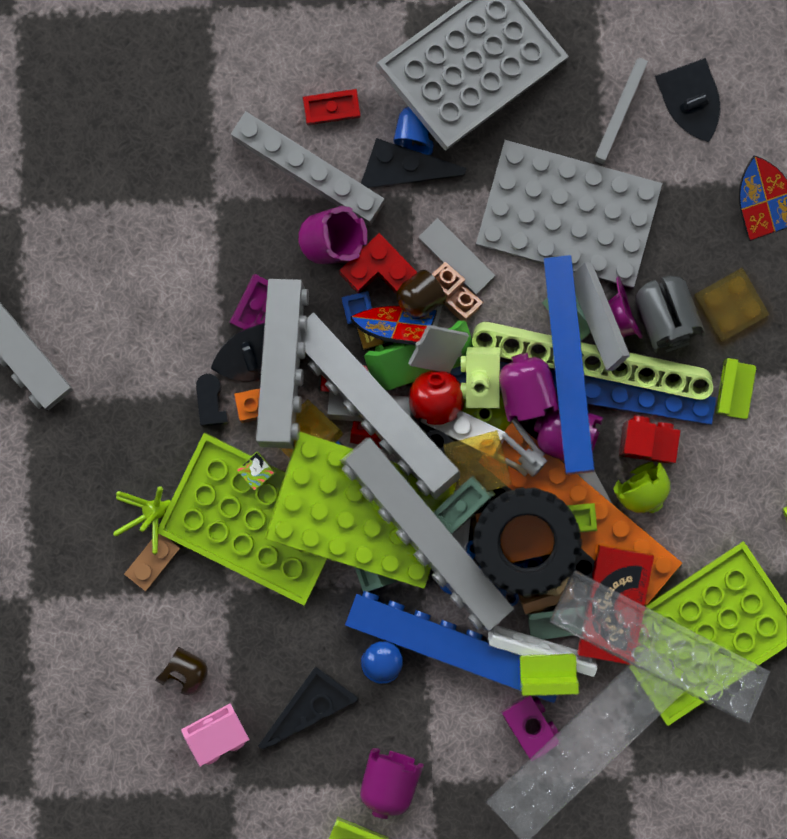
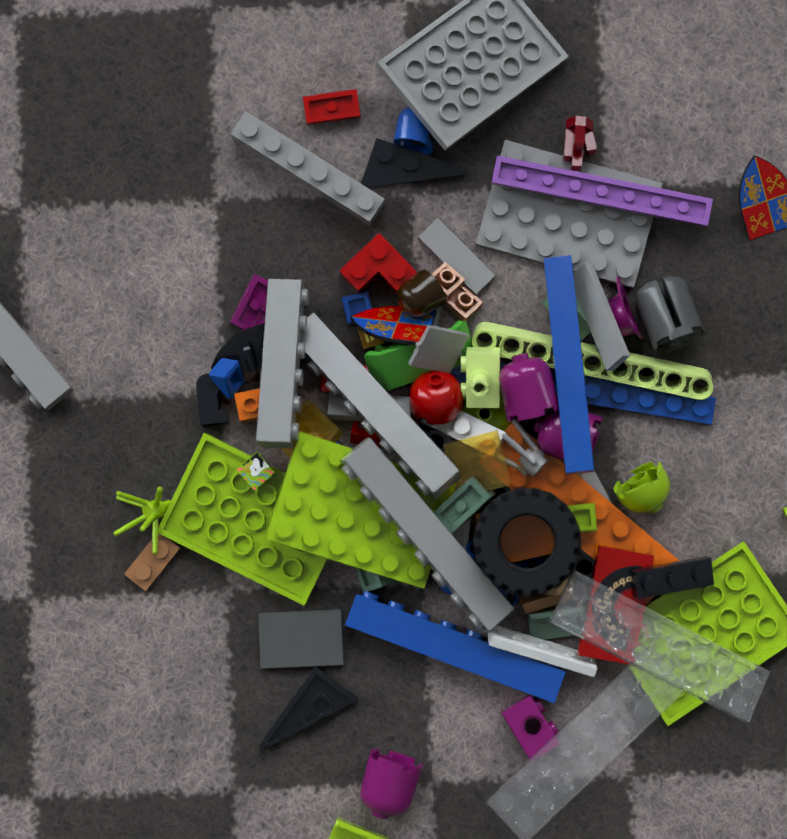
dark brown helmet [155,647,208,695] -> none
bright pink brick [181,703,249,766] -> none
magenta cylinder [298,206,367,264] -> none
blue helmet [361,641,403,684] -> none
lime panel [520,654,579,696] -> none
light grey tile [594,58,648,165] -> none
red brick [619,416,681,464] -> none
black shield [655,58,720,142] -> none
clear yellow plate [694,268,770,342] -> none
lime panel [715,358,756,419] -> none
none -> blue slope [209,358,245,399]
none -> dark grey tile [258,609,344,669]
none -> medium lavender plate [491,156,713,227]
none -> dark red rock [563,116,597,172]
none -> black plate [631,556,714,599]

